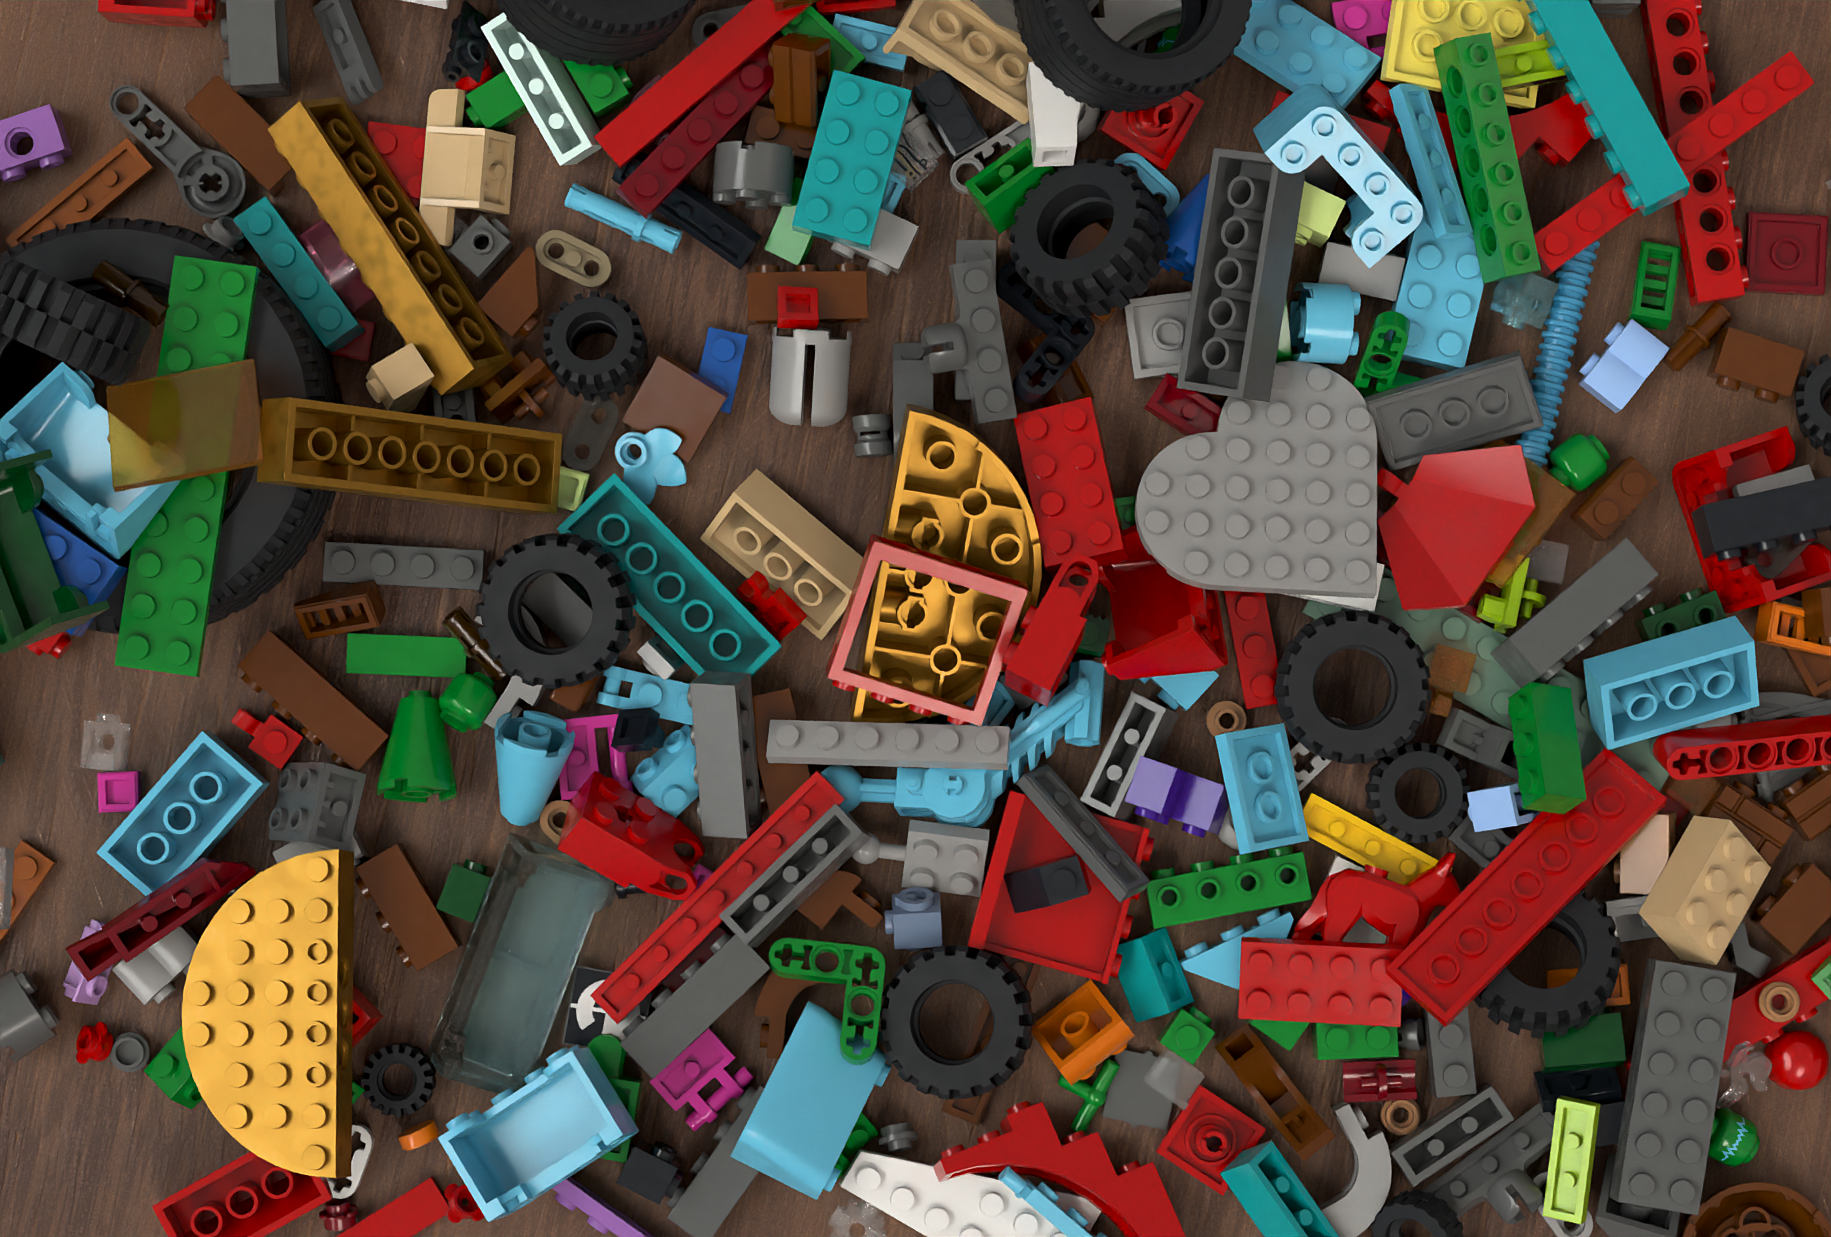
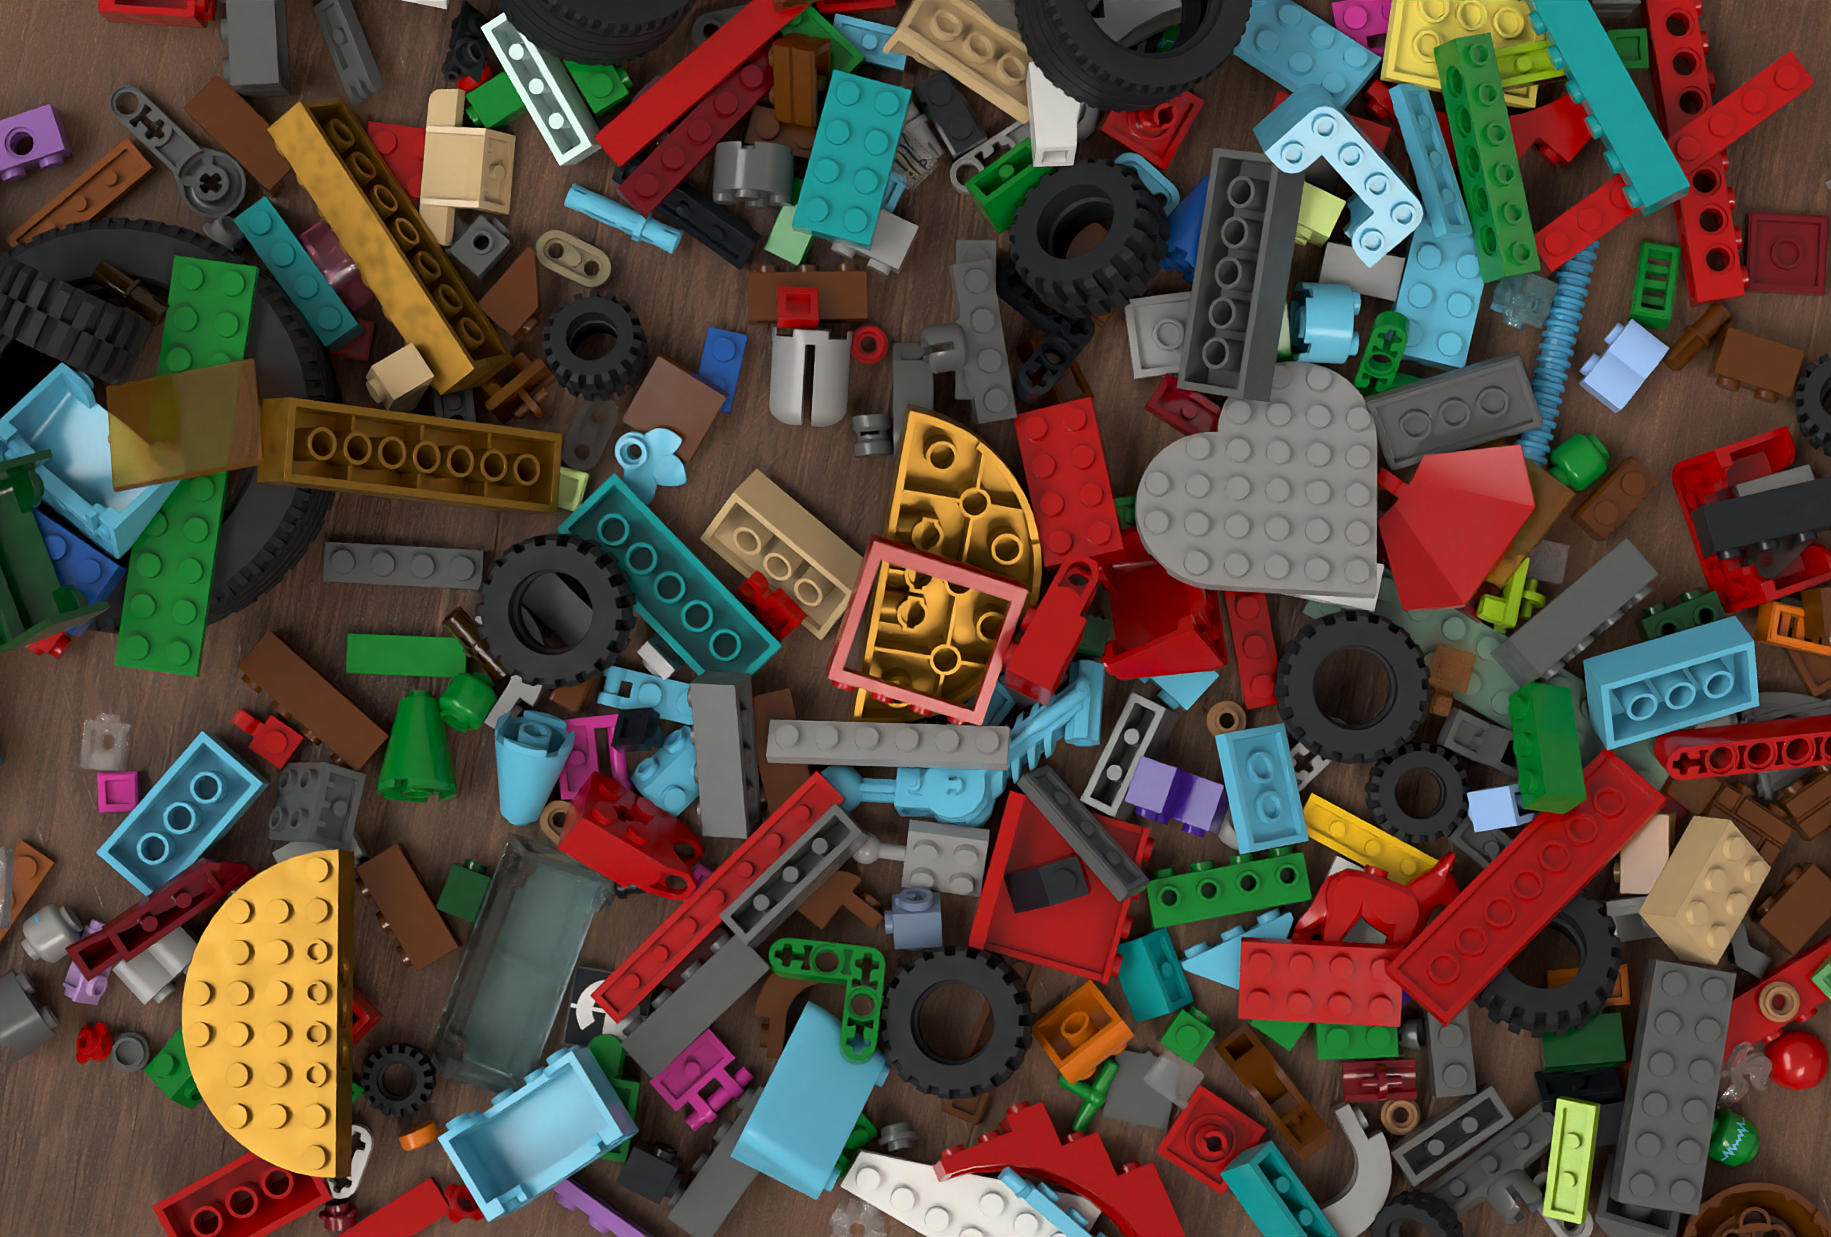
reddish brown slope [293,579,386,640] -> none
none -> light grey head [21,904,84,963]
none -> red plate [850,325,889,365]
none -> green plate [1606,28,1649,71]

